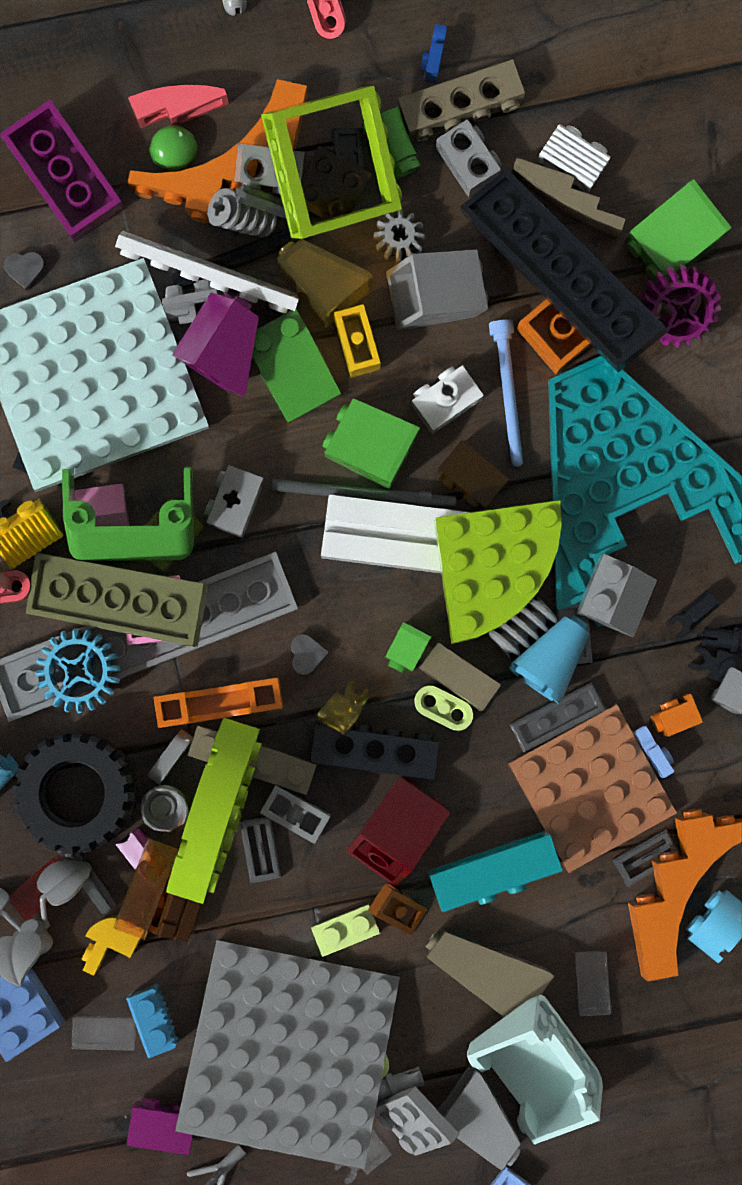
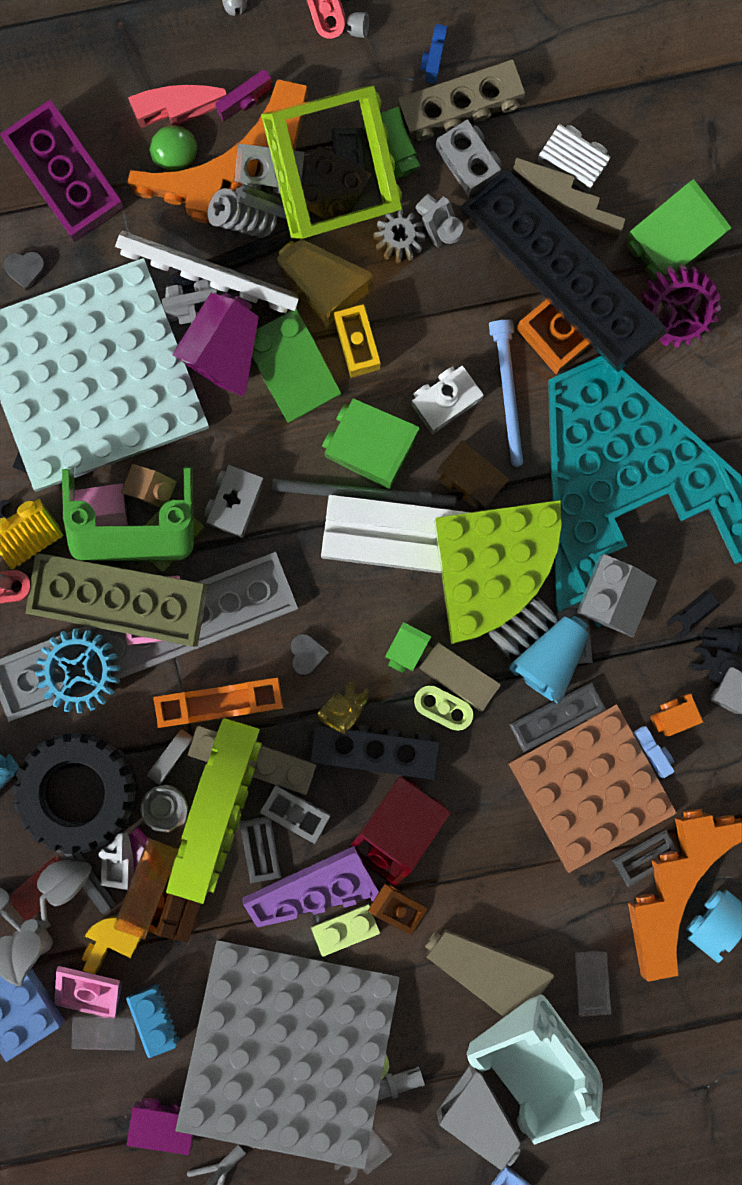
light grey plate [375,1086,459,1156] -> none
light grey slope [386,250,488,331] -> none
teal brick [428,831,563,912] -> none
none -> bright pink slope [54,966,122,1019]
none -> light grey slope [98,832,134,890]
none -> medium nougat brick [121,464,177,508]
none -> magenta plate [215,70,273,122]
none -> medium lavender wing [243,846,380,928]
none -> light grey hinge [346,12,369,38]
none -> light grey hips [416,194,464,248]

